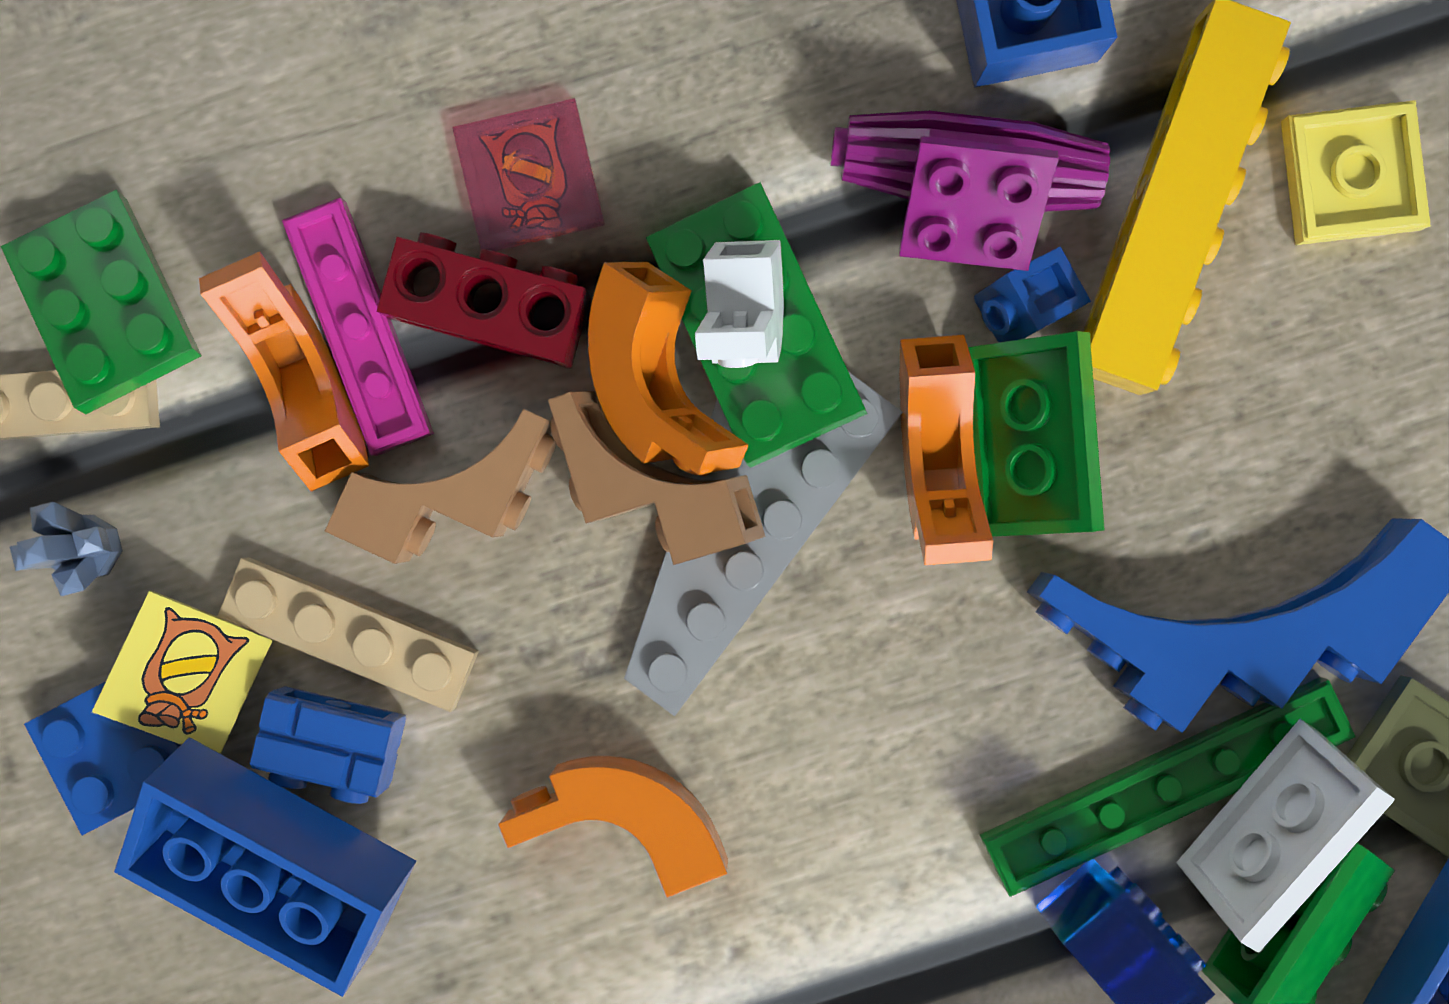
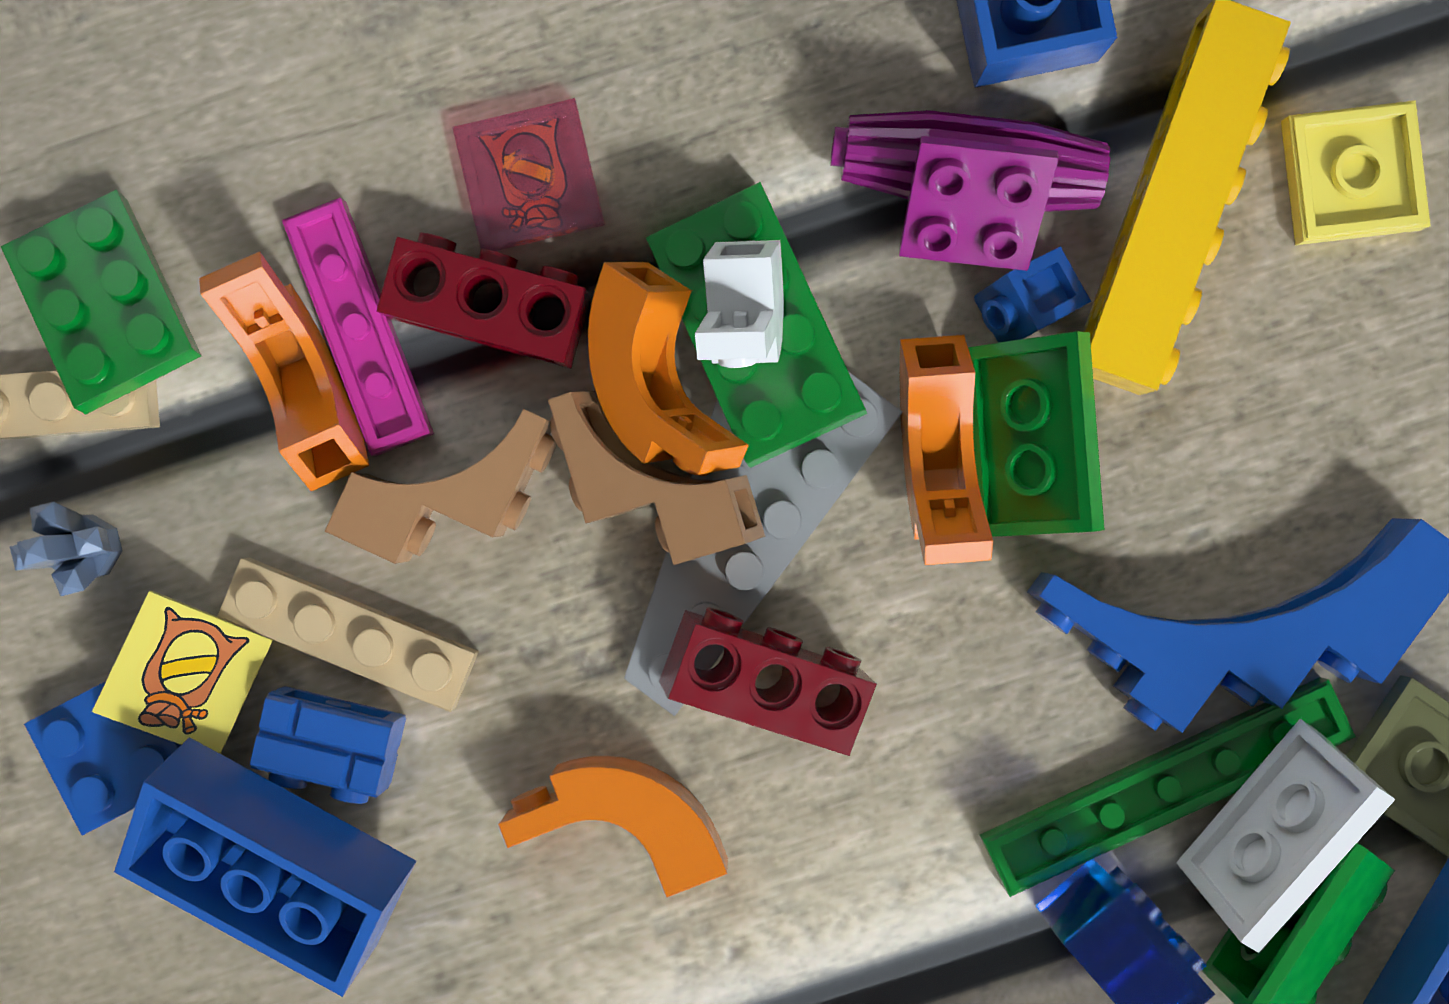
none -> dark red brick [659,607,877,756]

